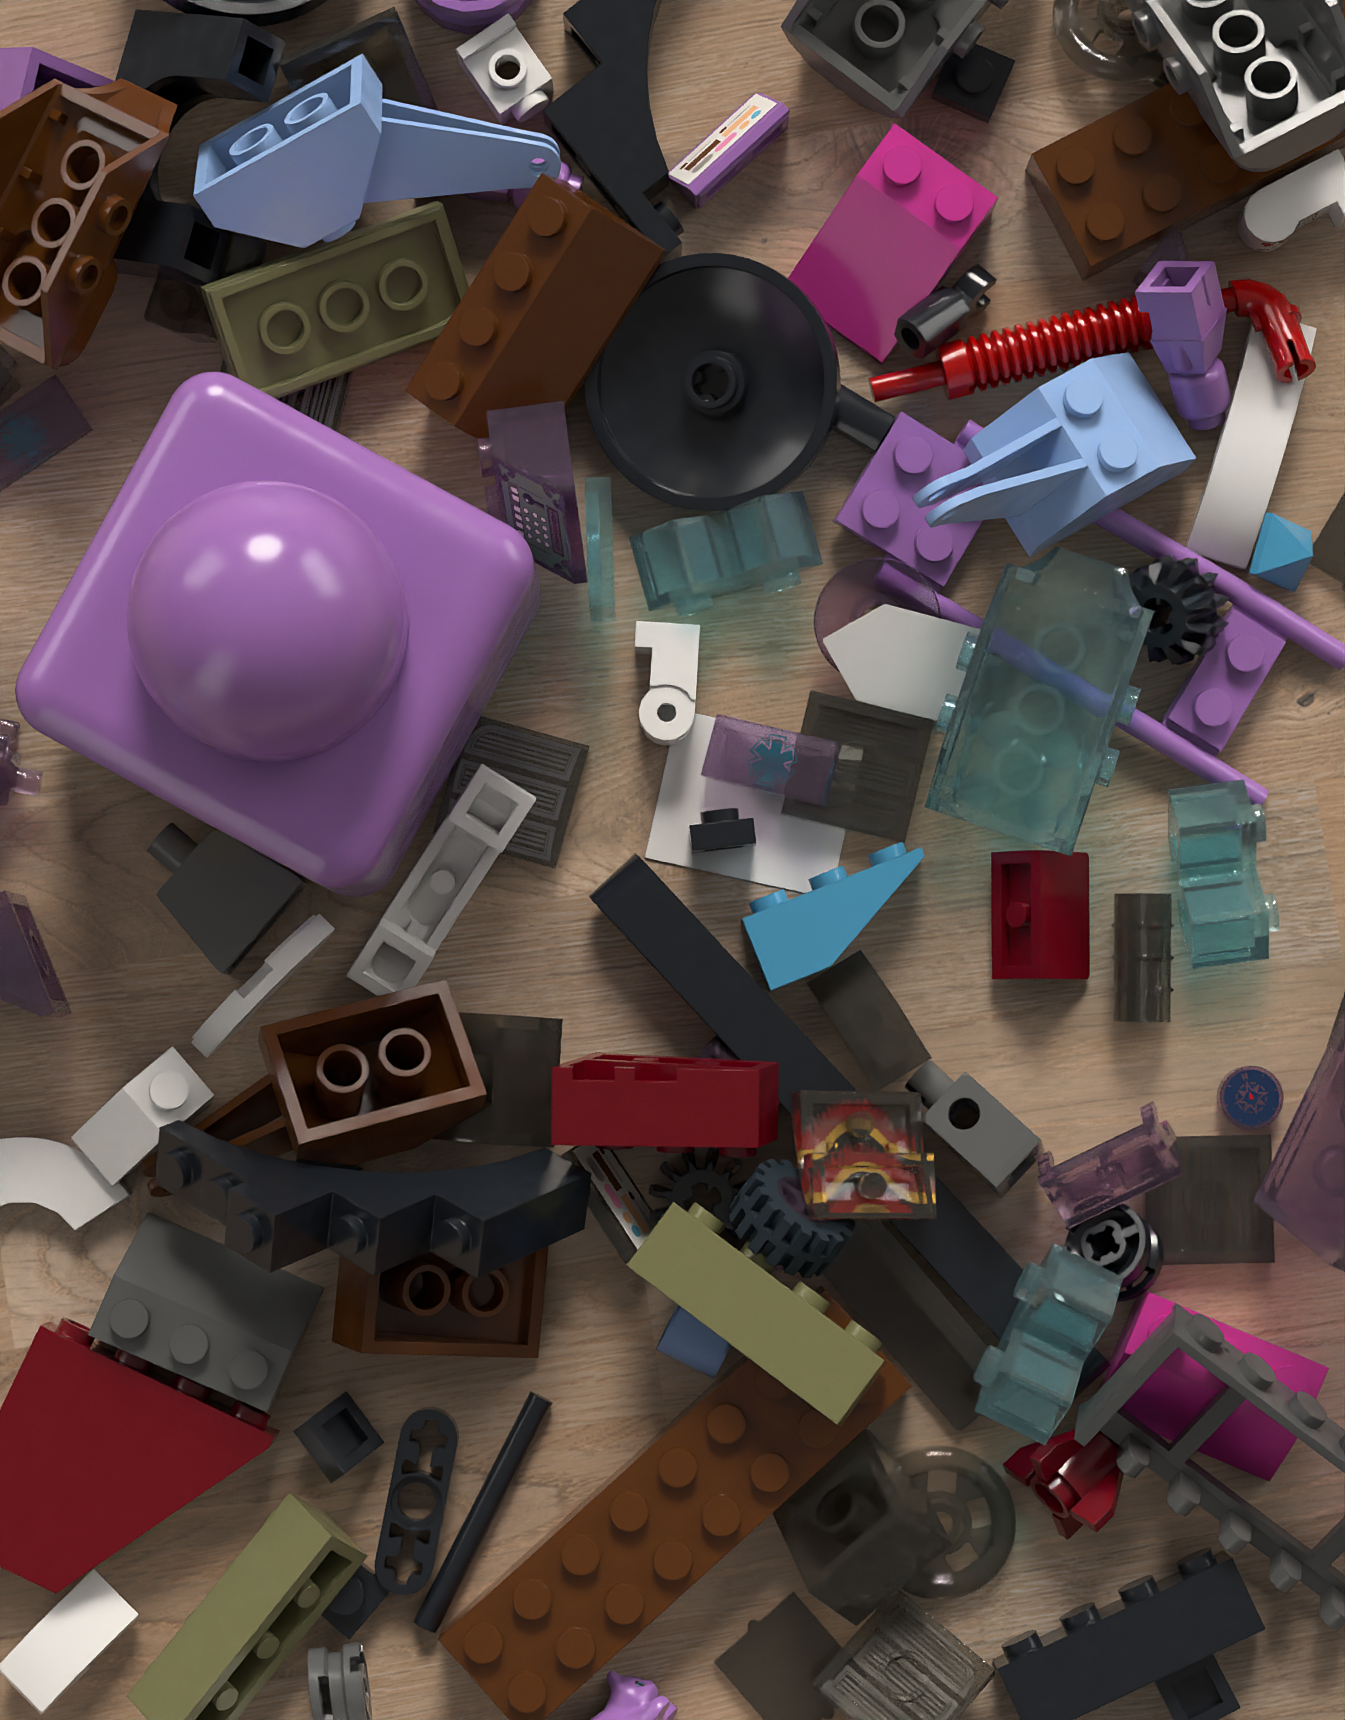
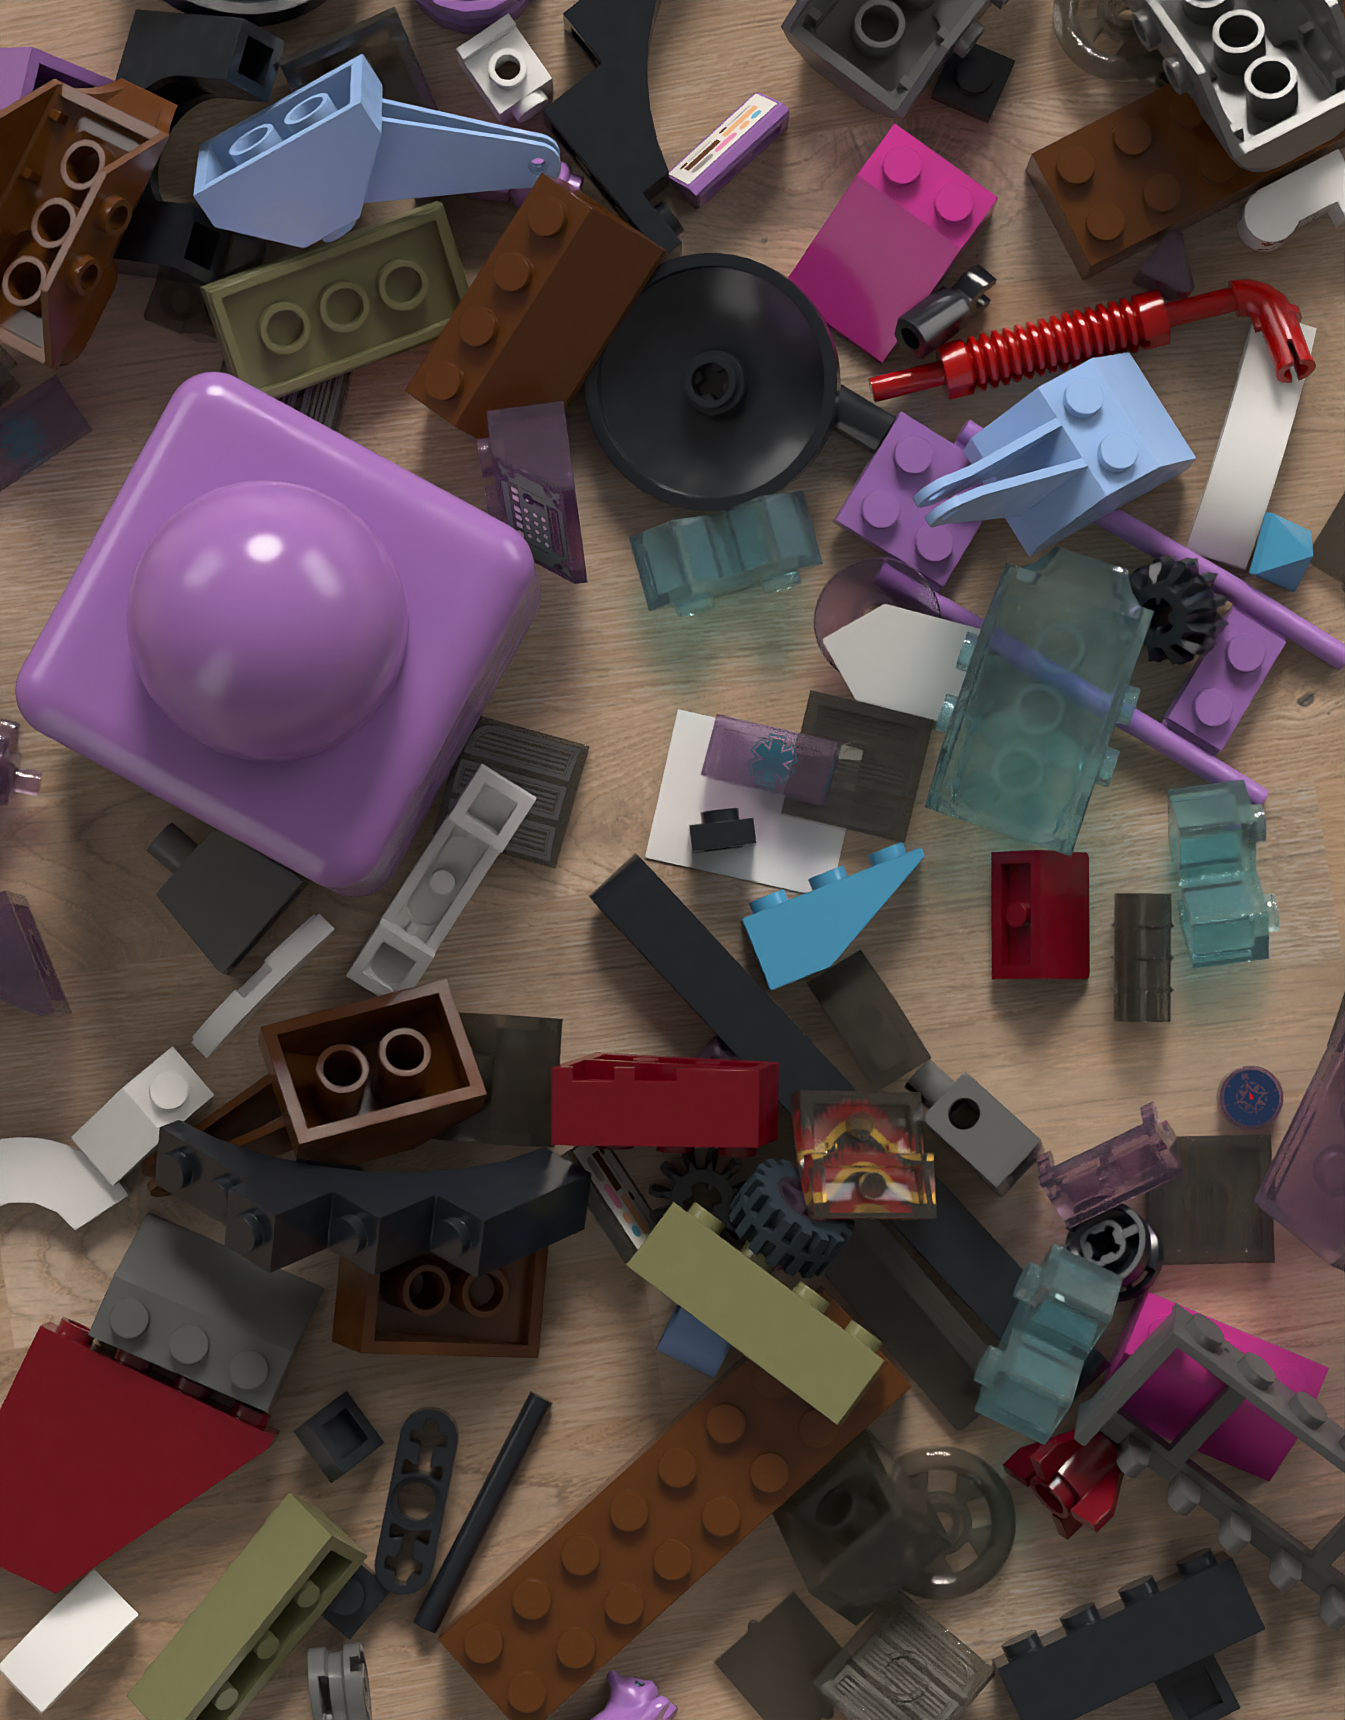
clear light blue tile [585,477,616,622] -> none
white leg [635,621,700,746] -> none
medium lavender piece [1135,261,1231,430] -> none

